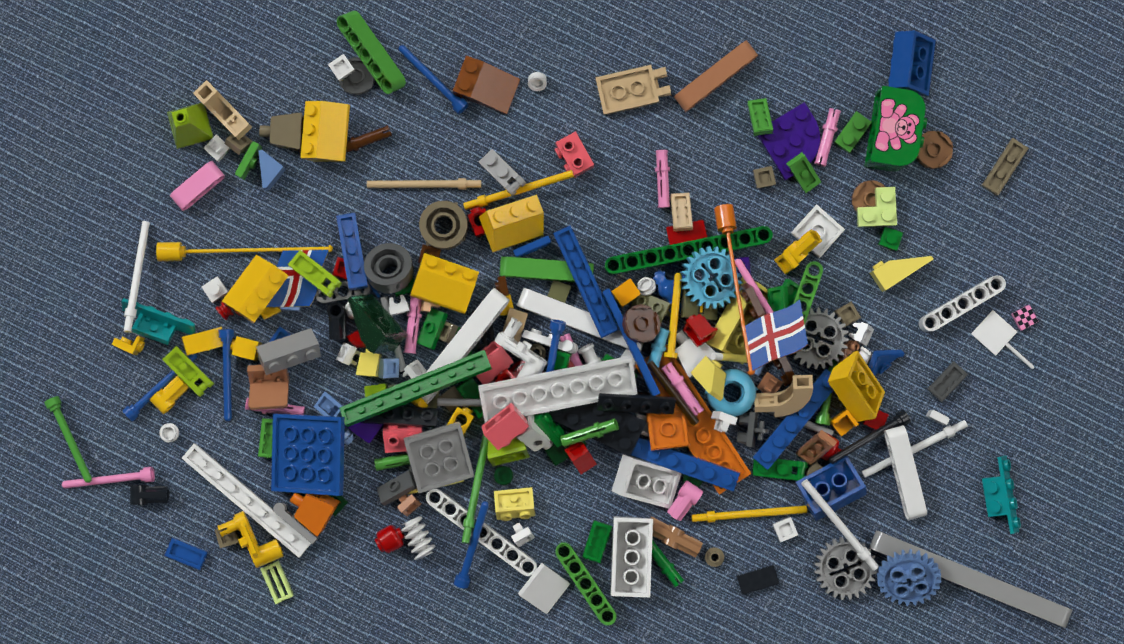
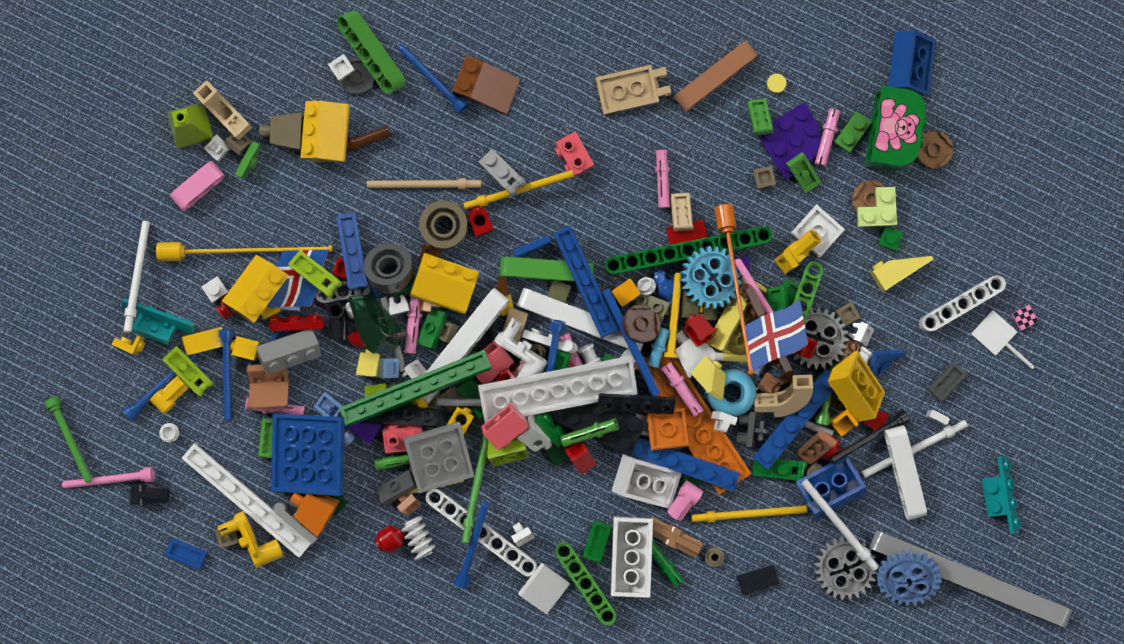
medium blue slope [258,150,286,191] -> none
yellowish green tile [260,560,294,604] -> none
white tile [336,342,360,365] -> none
yellow slope [479,195,544,252] -> none
dark green tile [494,466,513,485] -> none
light yellow bracket [494,487,535,521] -> none
white tile [528,72,547,91] -> none
dark brown bar [646,360,699,426] -> none
white plate [772,517,798,542] -> none
dark tan tile [981,138,1029,196] -> none
none -> red plate [269,314,324,331]
none -> light yellow tile [767,74,786,94]
none -> red tile [796,337,818,359]

